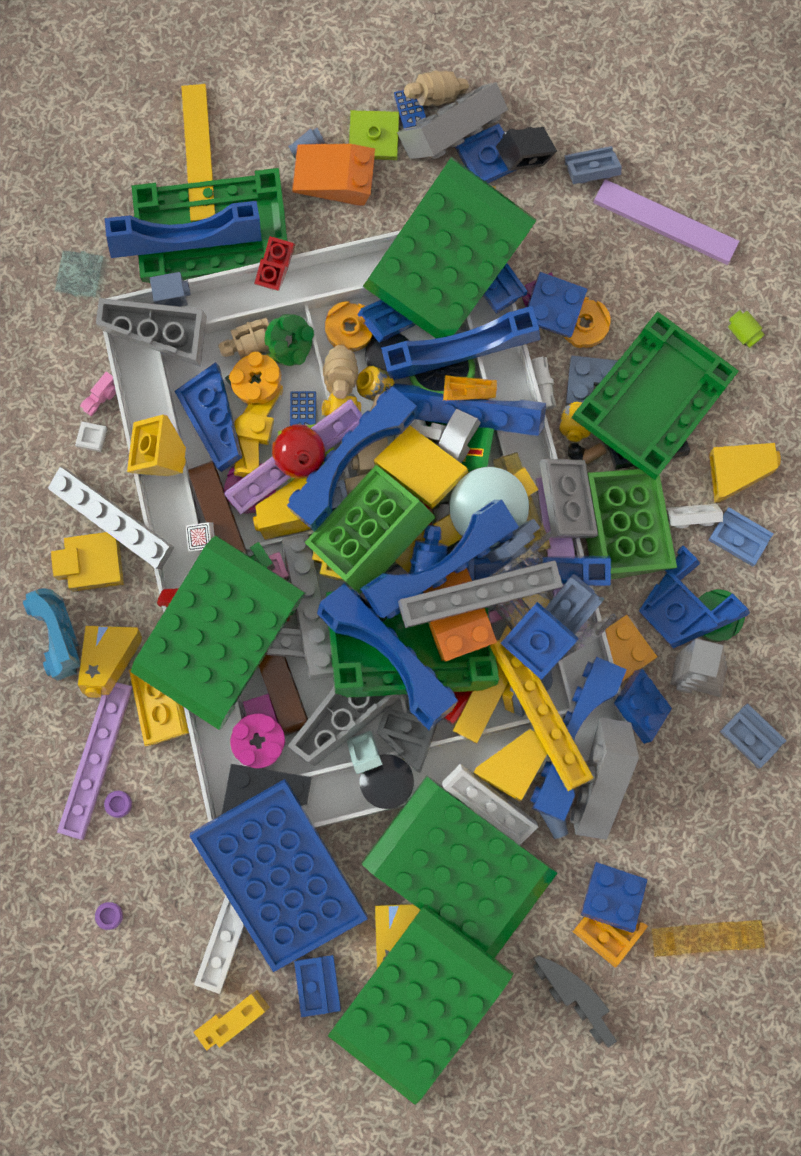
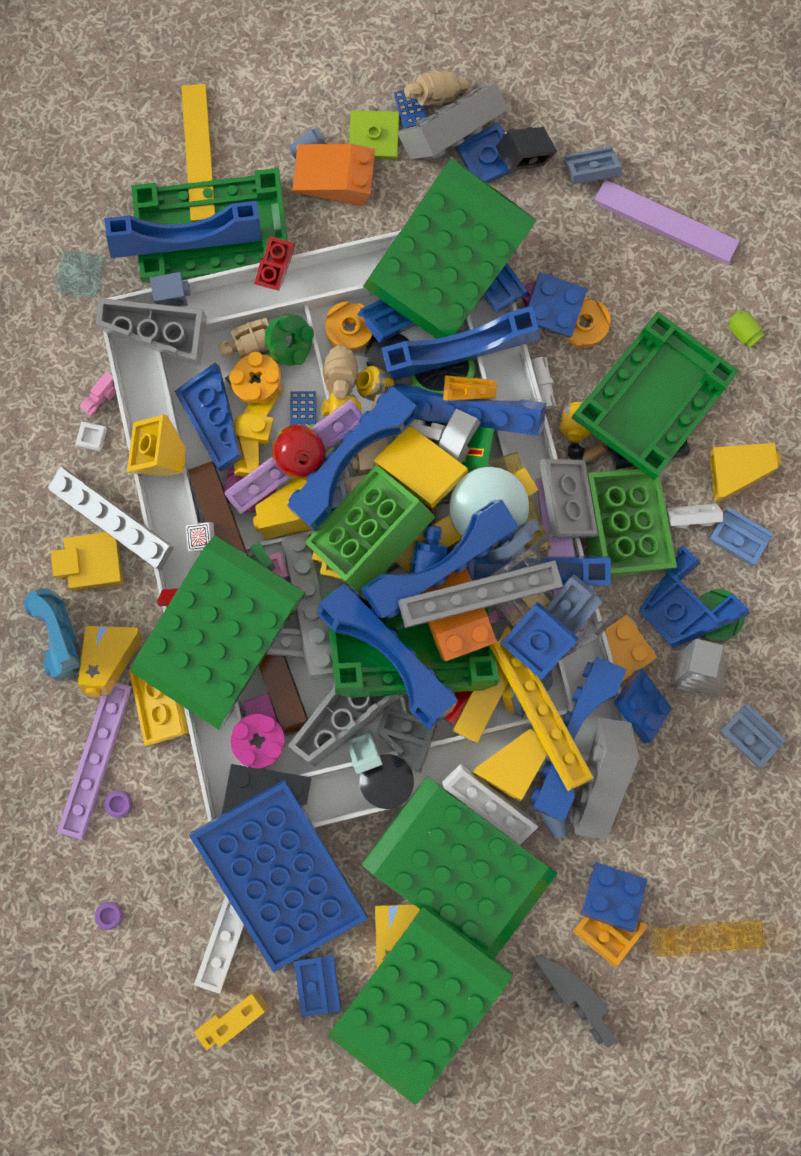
sand blue plate [565,355,617,406] -> none

